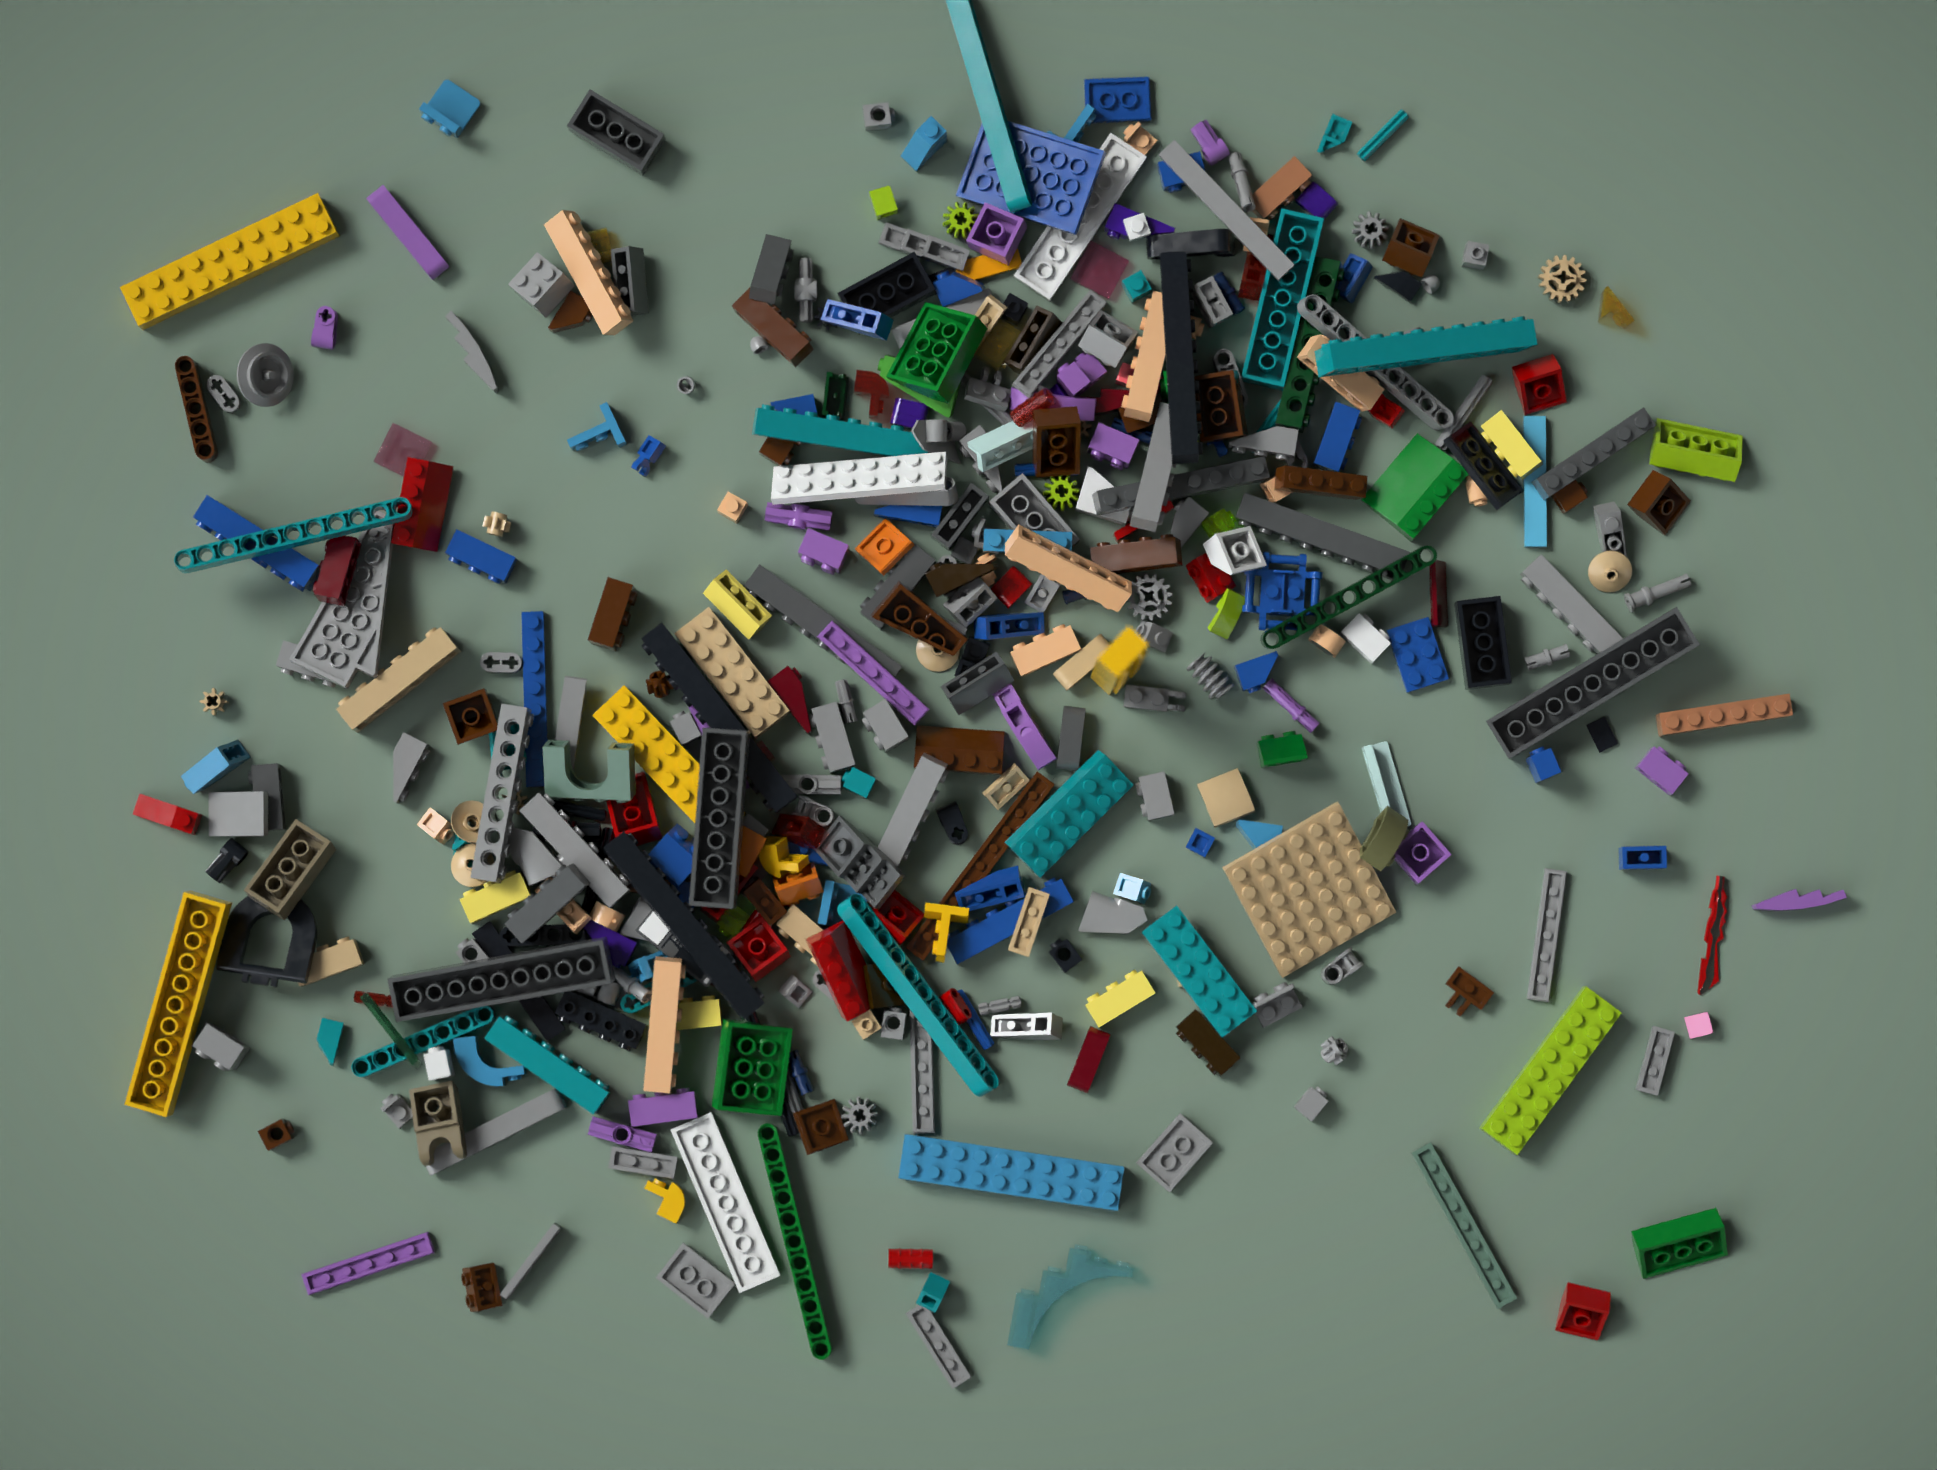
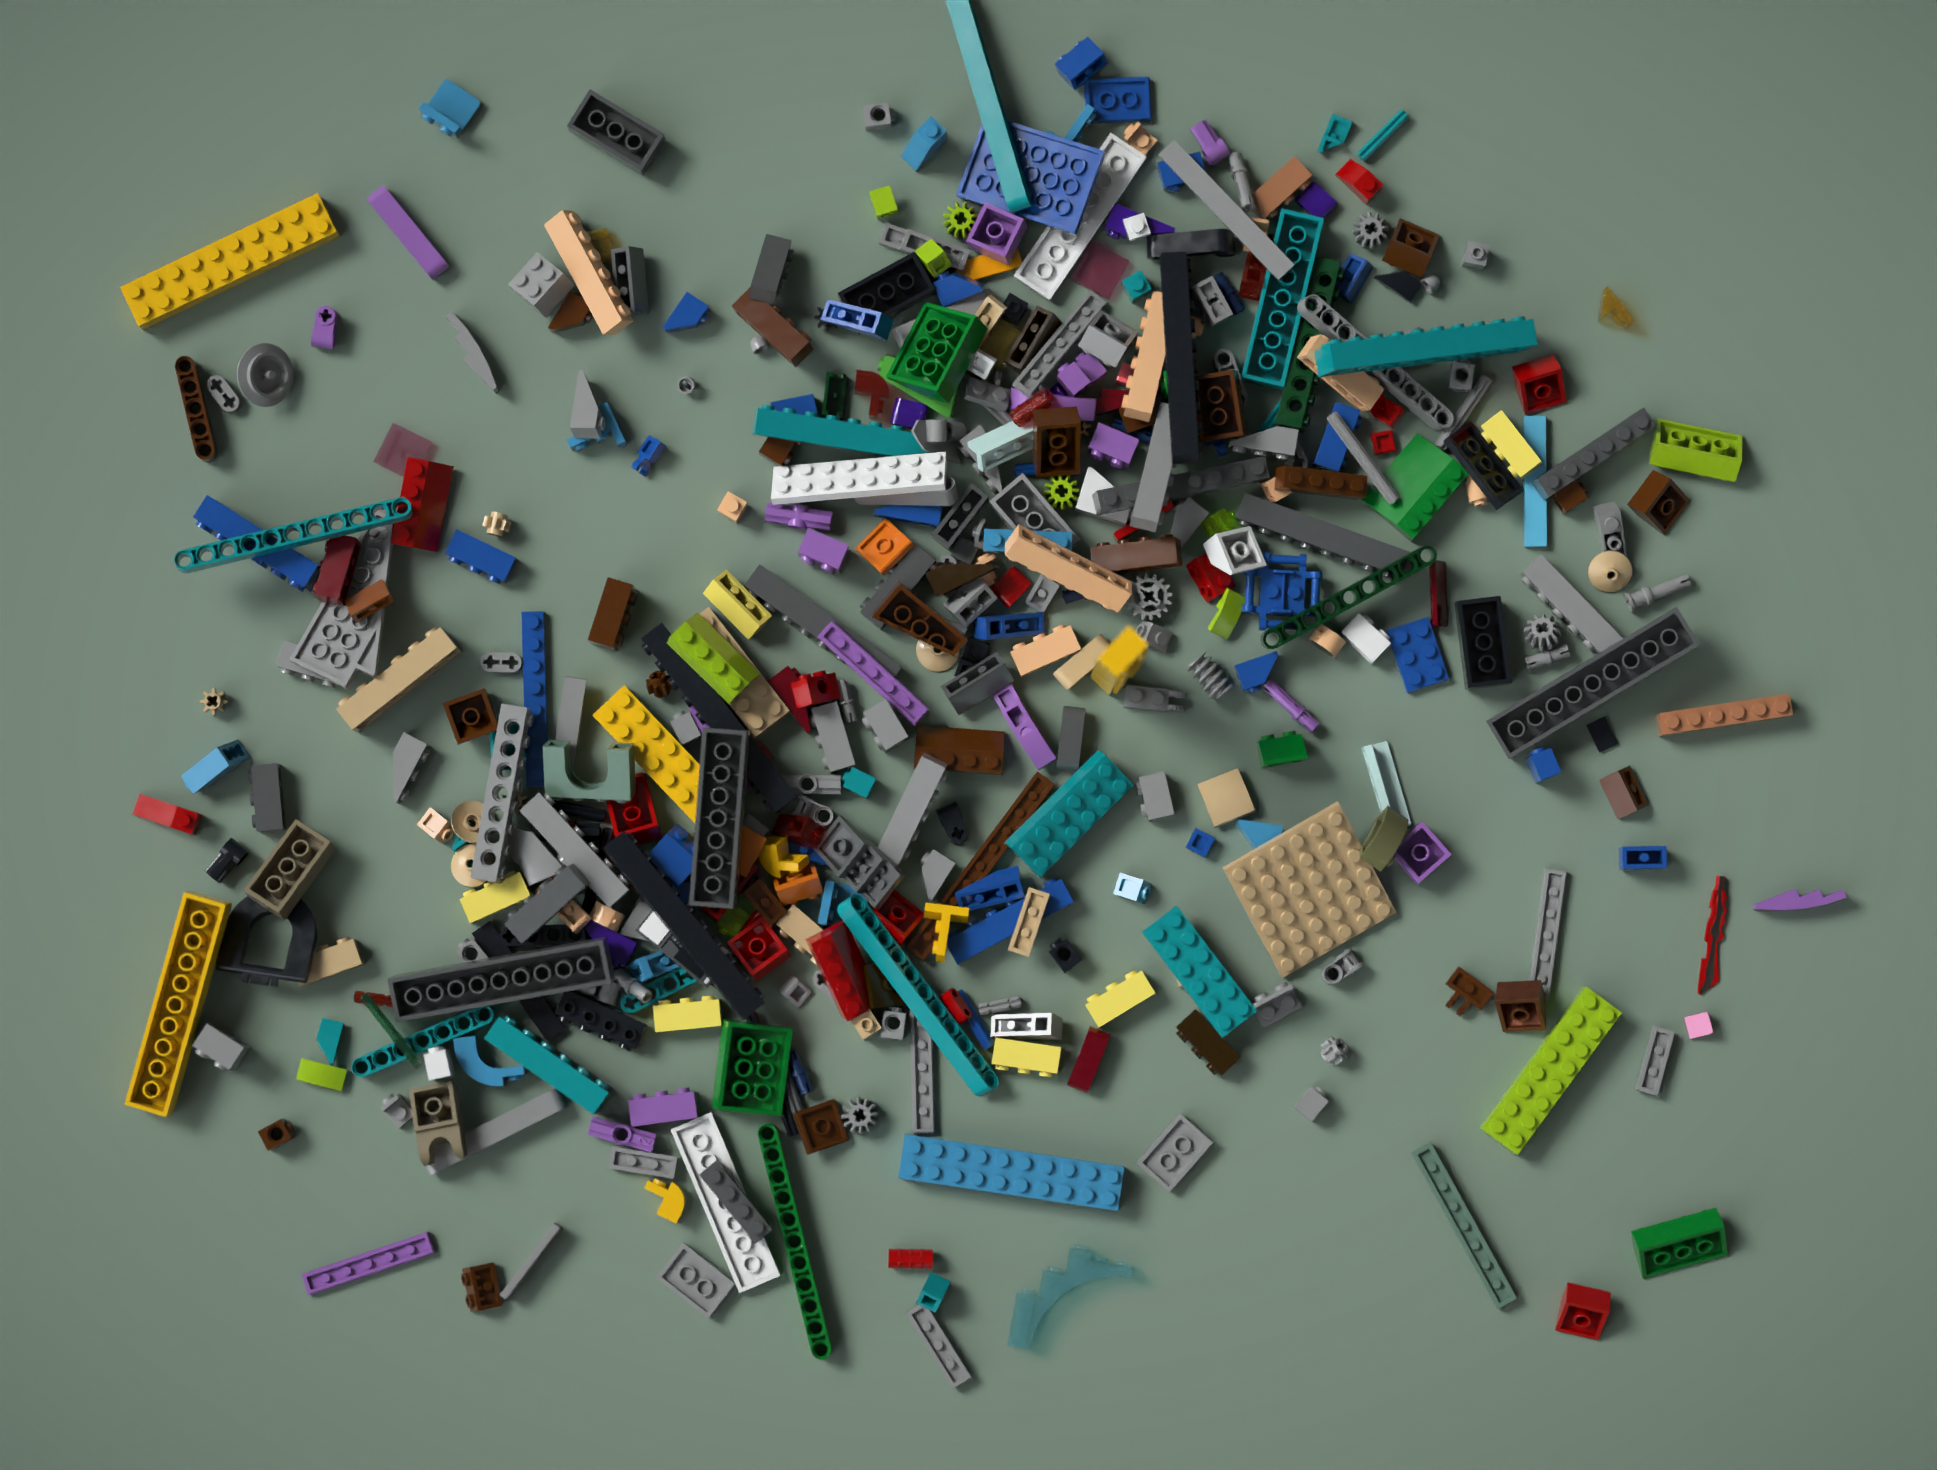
light grey tile [209,791,268,836] -> none
light nougat brick [643,956,686,1093] -> none
light grey axle [795,258,817,323] -> none
tan plate [983,763,1030,810] -> none
light grey panel [1079,891,1148,934] -> none
tan gear [1538,255,1586,303] -> none
medium lavender brick [1635,746,1688,795] -> none
none -> lime slope [296,1058,347,1091]
none -> dark orange panel [344,579,395,623]
none -> light grey slope [570,370,605,439]
none -> blue slope [662,292,710,333]
none -> lime slope [667,612,760,705]
none -> dark grey brick [699,1160,774,1244]
none -> red brick [791,670,841,709]
none -> lime panel [915,239,952,278]
none -> light grey slope [920,849,956,901]
none -> white plate [967,348,997,380]
none -> light yellow brick [991,1038,1061,1077]
none -> blue brick [1055,37,1108,90]
none -> light grey axle [1327,412,1399,505]
none -> red slope [1335,159,1383,205]
none -> red tile [1370,429,1397,456]
none -> light grey brick [1447,359,1475,394]
none -> copper slope [1495,980,1547,1032]
none -> light grey gear [1524,614,1562,652]
none -> reddish brown panel [1599,766,1649,819]

